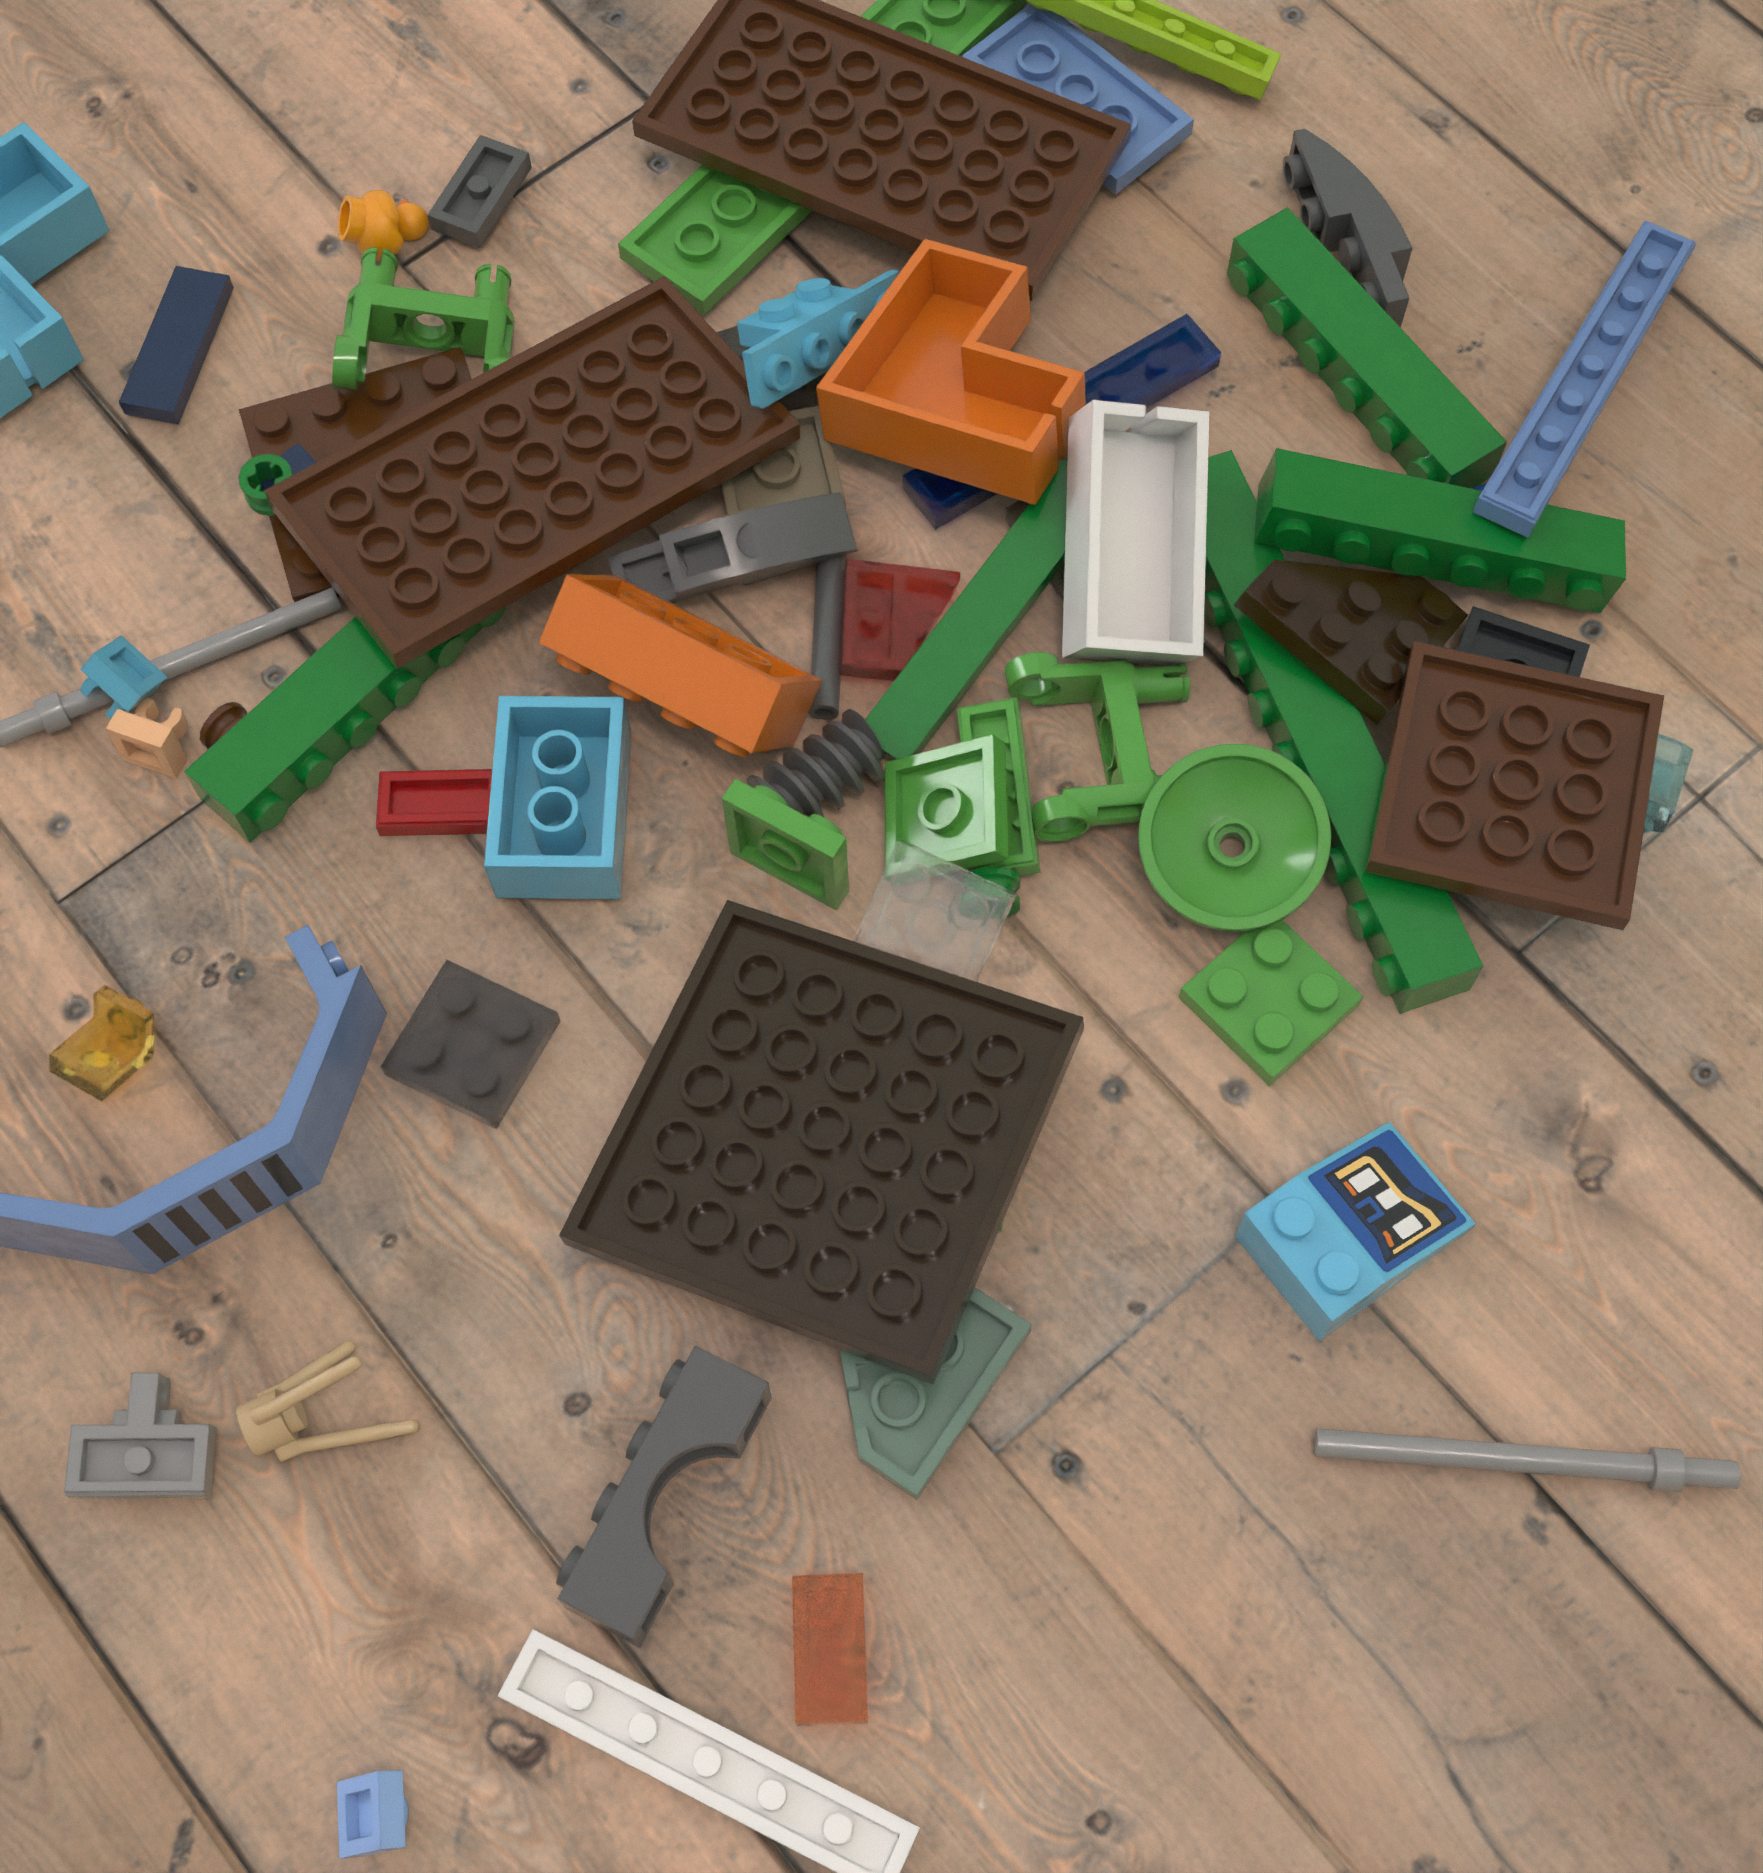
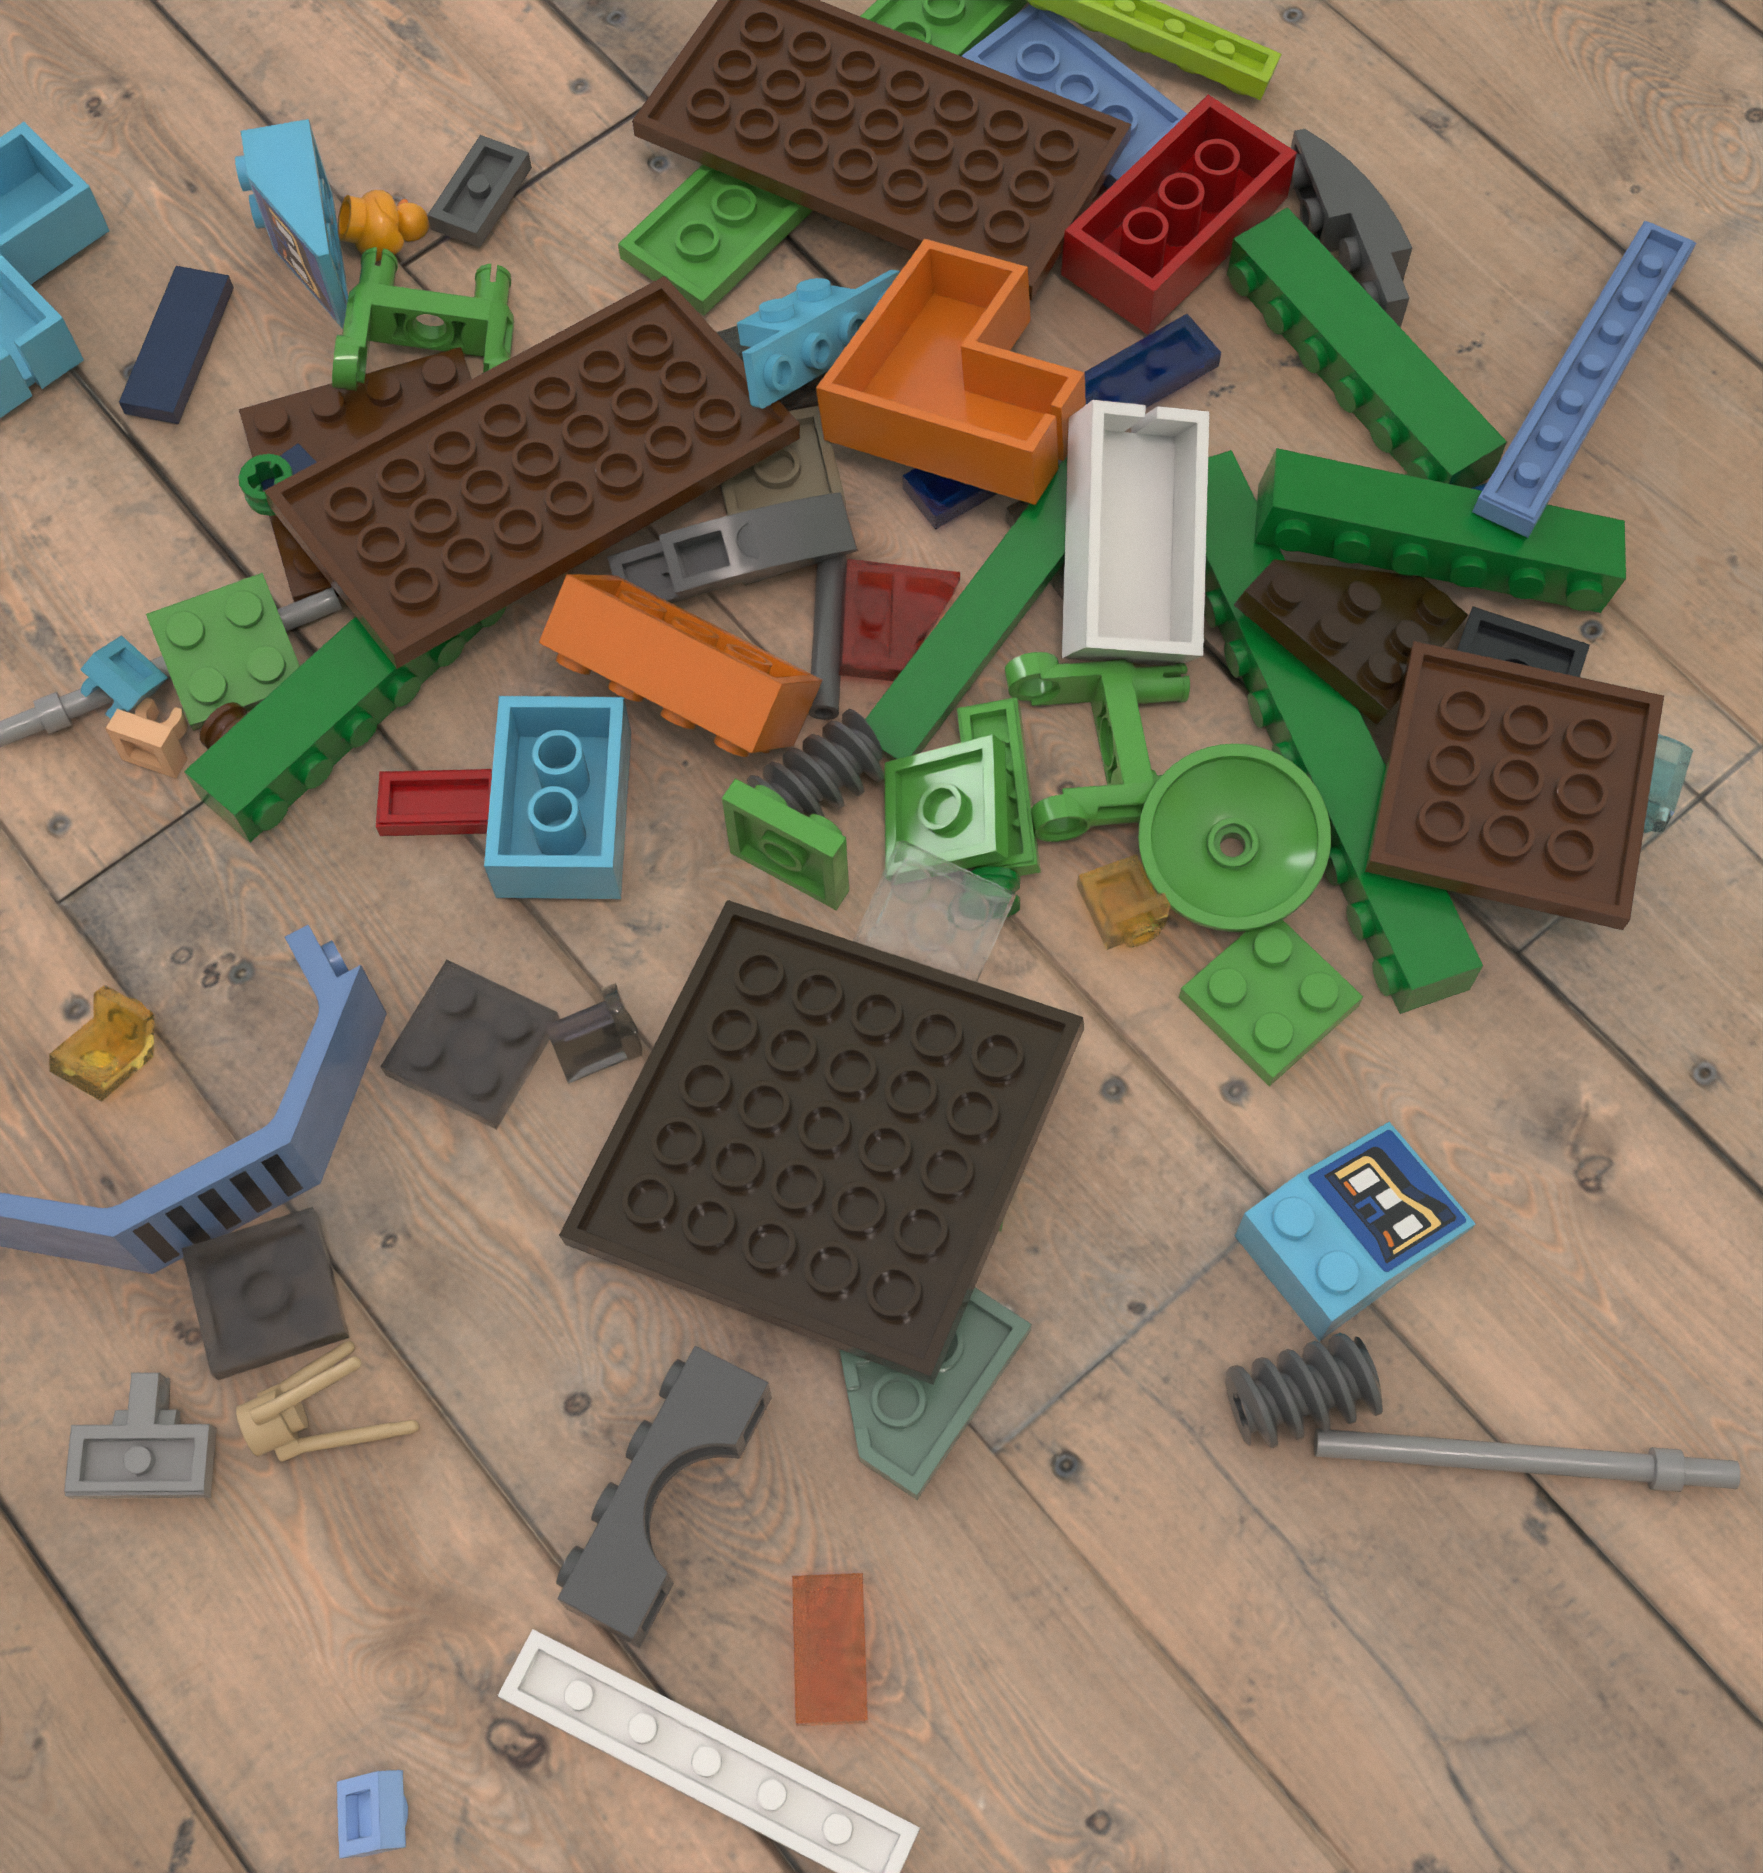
none -> bright green plate [146,573,300,731]
none -> clear smoke plate [182,1207,350,1380]
none -> medium azure slope [235,119,348,329]
none -> clear smoke tile [544,982,642,1084]
none -> red brick [1061,94,1297,335]
none -> clear yellow bracket [1077,854,1170,950]
none -> dark grey piece [1225,1333,1383,1449]

